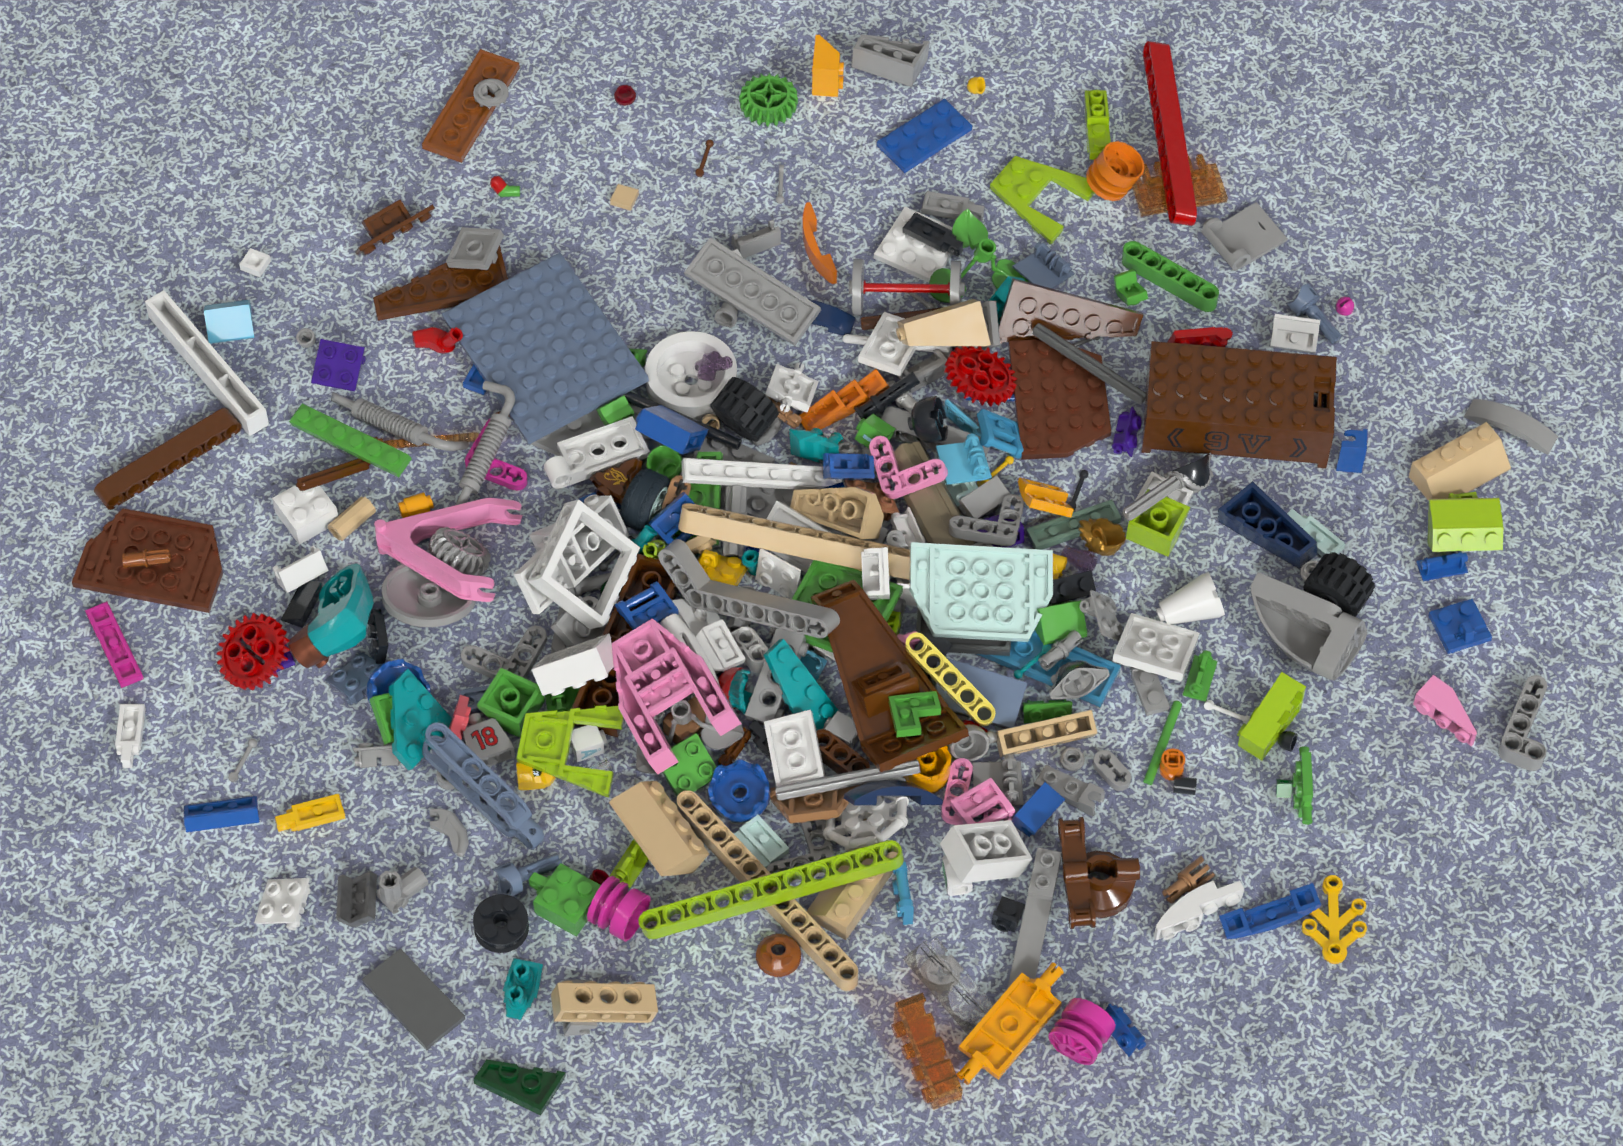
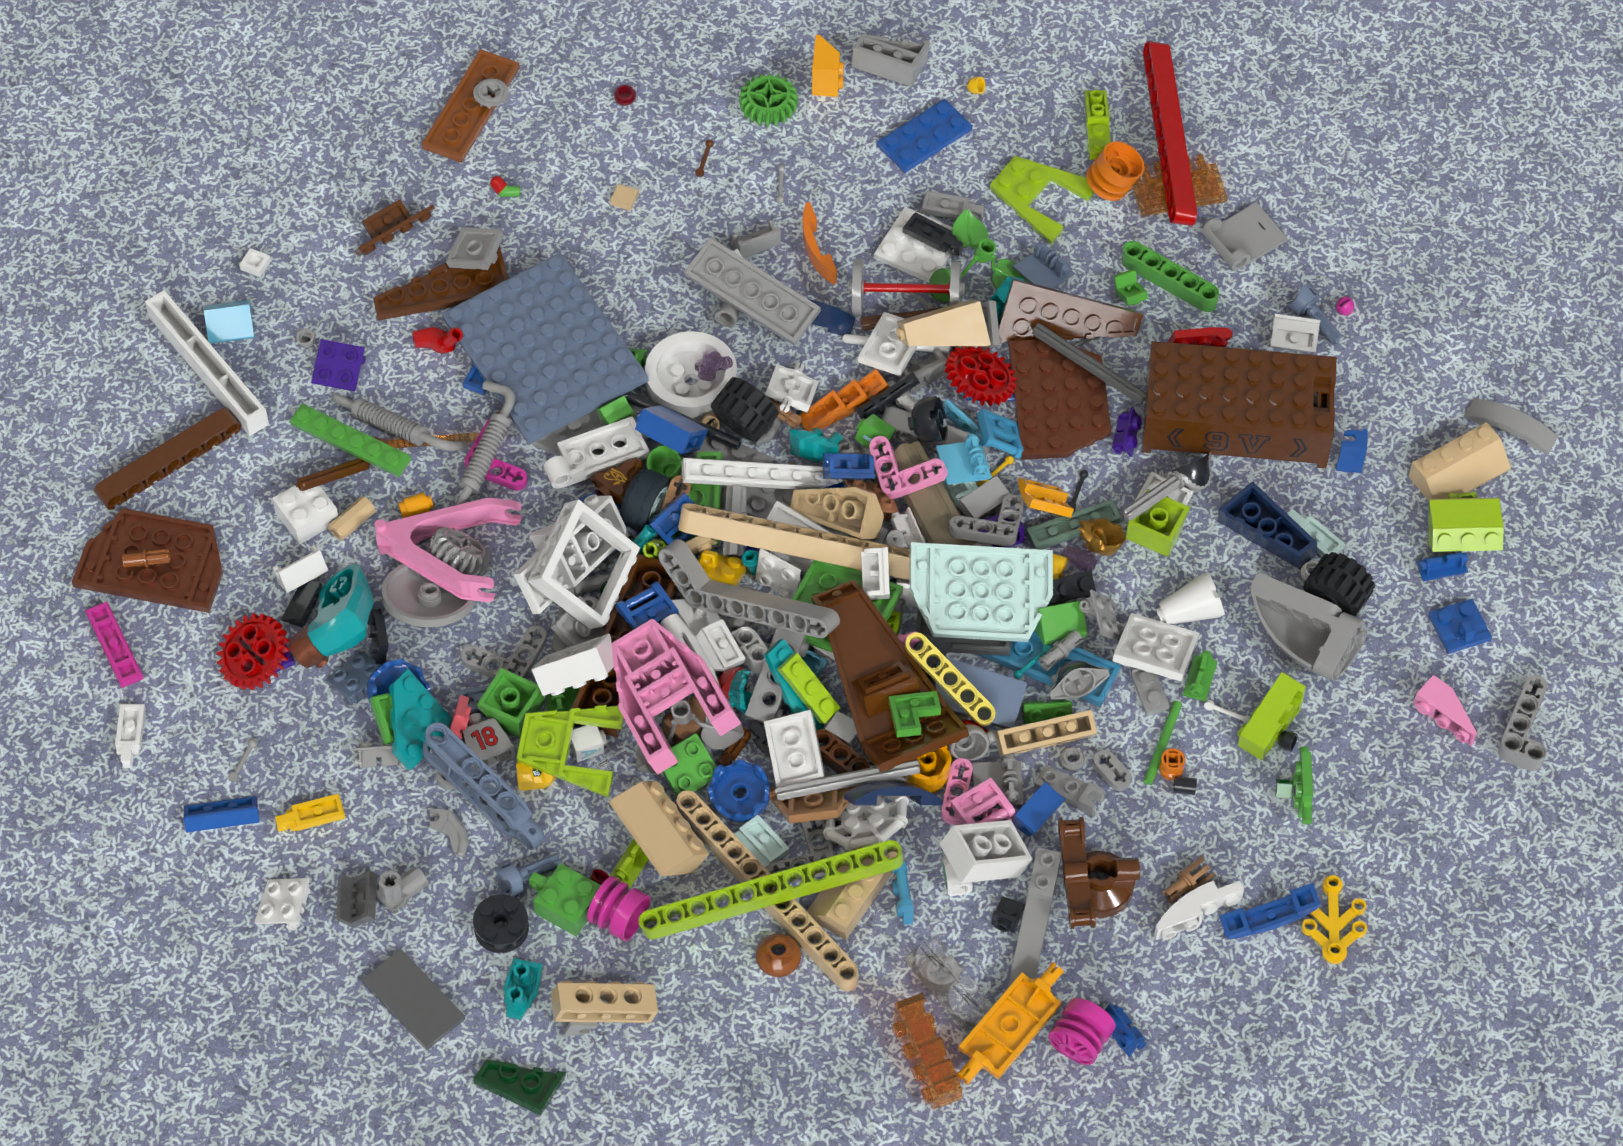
none -> lime plate [777,653,840,724]

